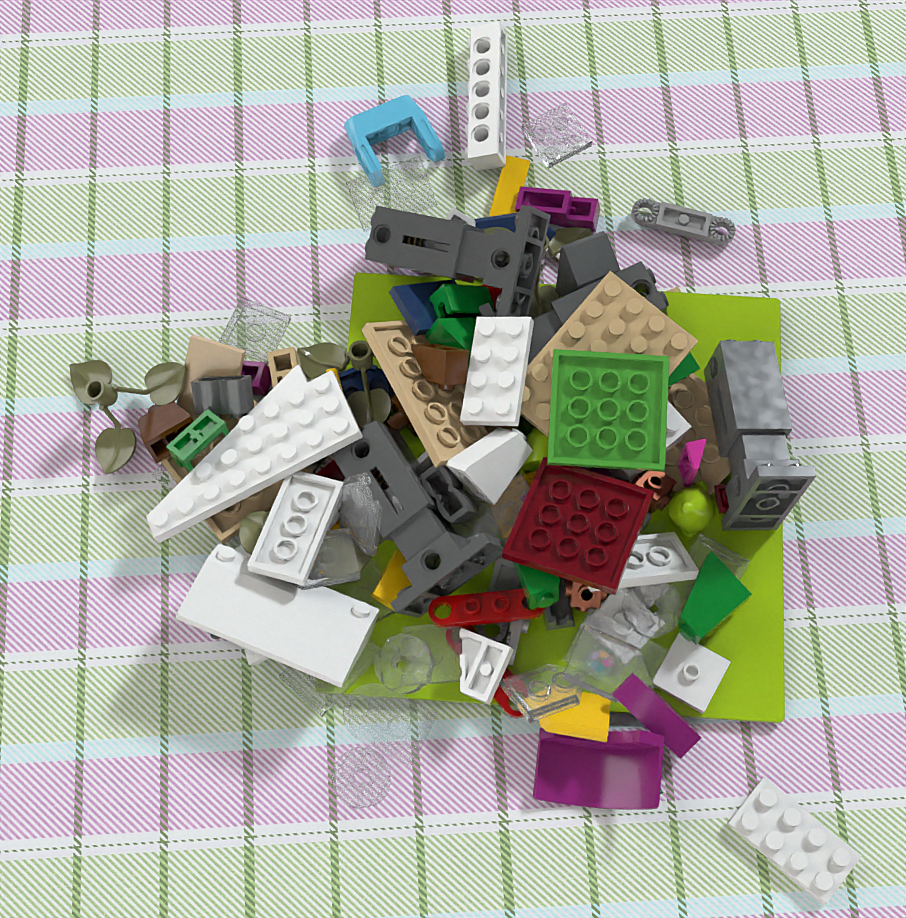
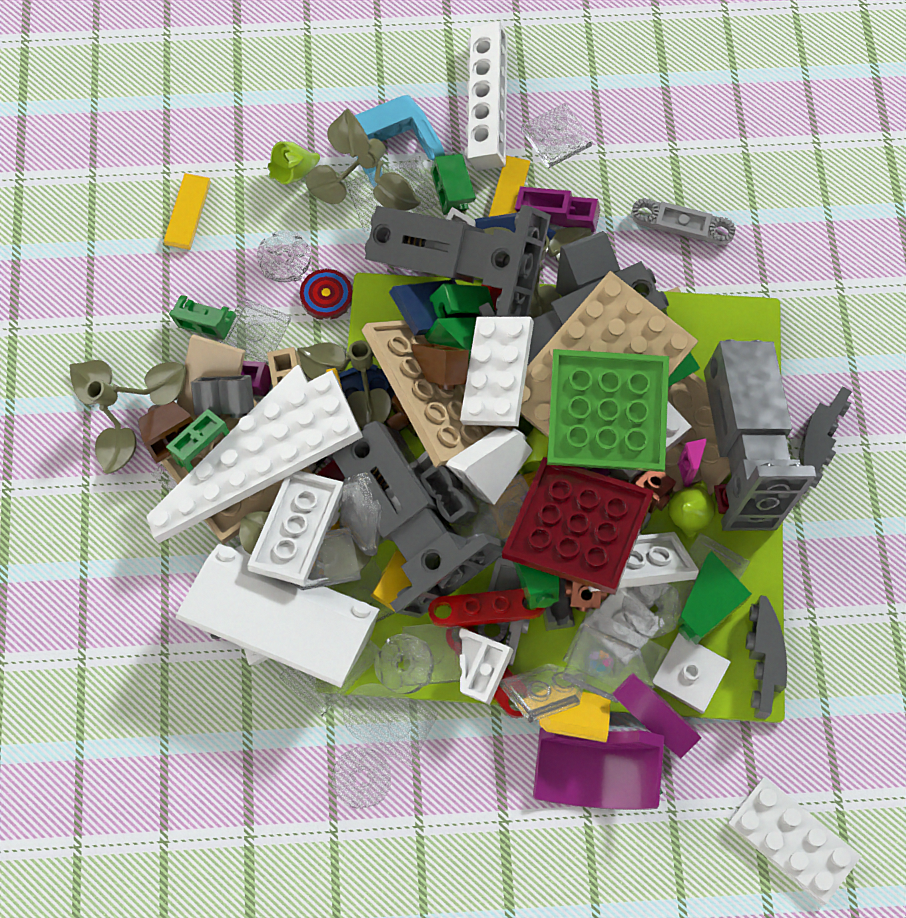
none -> yellow tile [164,173,211,250]
none -> green hinge [169,295,237,340]
none -> clear plate [257,230,311,282]
none -> lime hat [267,141,320,185]
none -> dark red tile [299,268,353,320]
none -> olive plant [305,108,421,211]
none -> green hinge [430,154,476,215]
none -> dark grey slope [745,595,787,719]
none -> dark grey slope [799,386,852,494]

